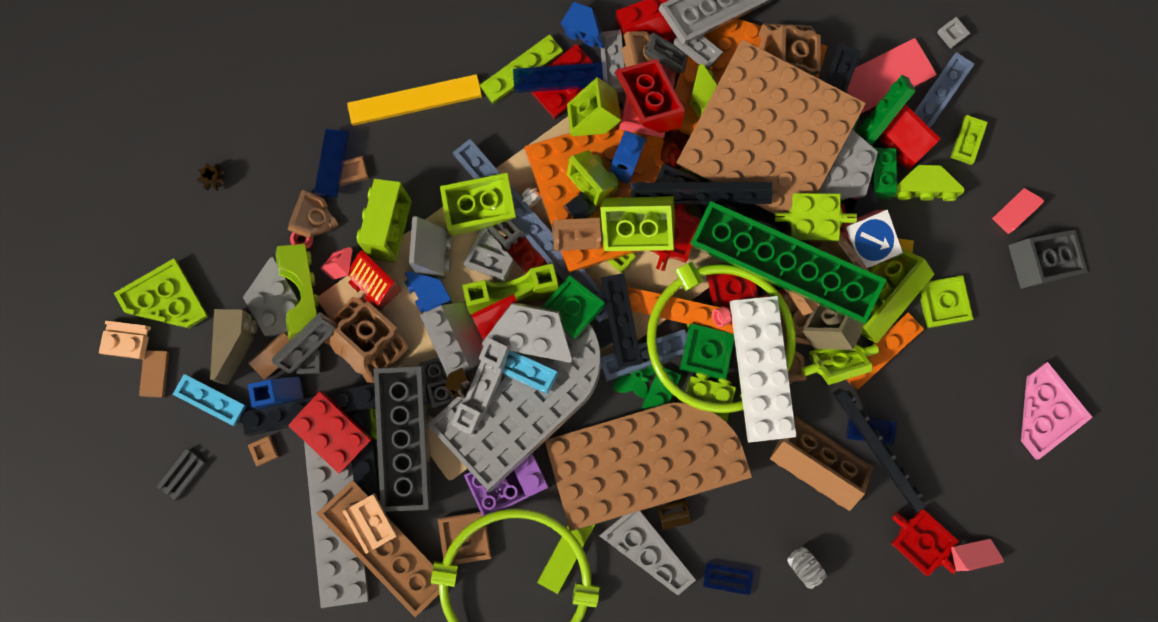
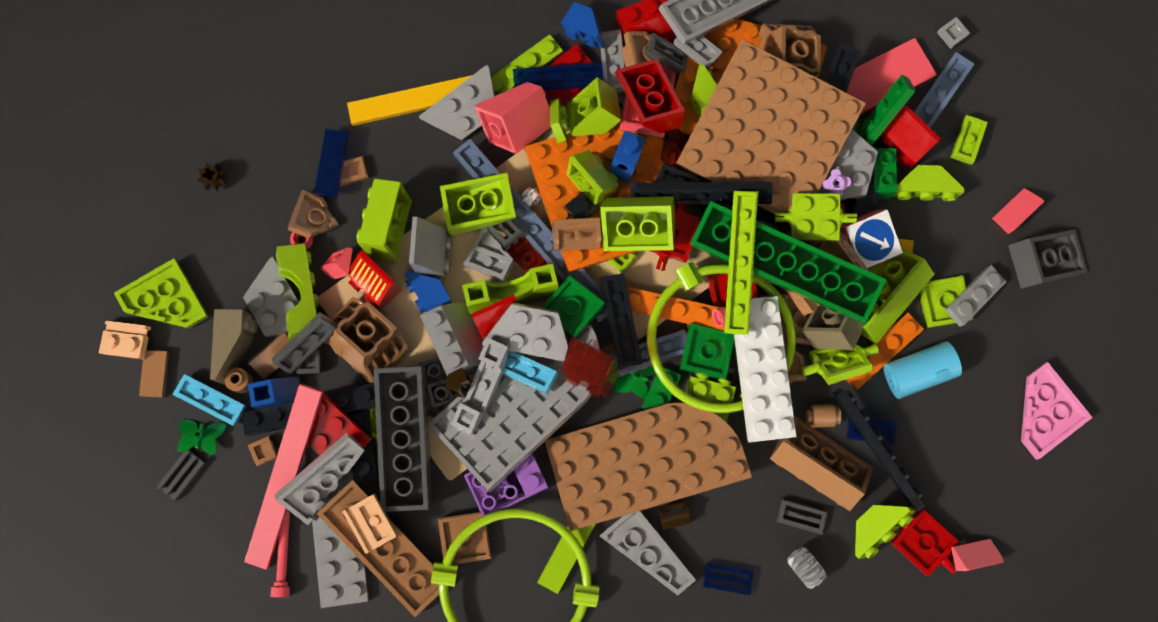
none -> green piece [177,419,227,455]
none -> medium nougat brick [224,368,254,393]
none -> coral tile [244,384,324,570]
none -> coral piece [270,509,290,597]
none -> light grey wing [274,432,364,525]
none -> light grey wing [418,65,494,140]
none -> coral slope [474,82,551,154]
none -> lime plate [550,99,569,143]
none -> clear red slope [562,338,620,398]
none -> lime tile [724,191,758,335]
none -> dark grey tile [776,499,828,535]
none -> medium nougat brick [805,404,841,428]
none -> lavender plate [823,169,851,196]
none -> lime slope [855,505,916,559]
none -> medium azure piece [884,341,962,399]
none -> light grey plate [945,265,1006,327]

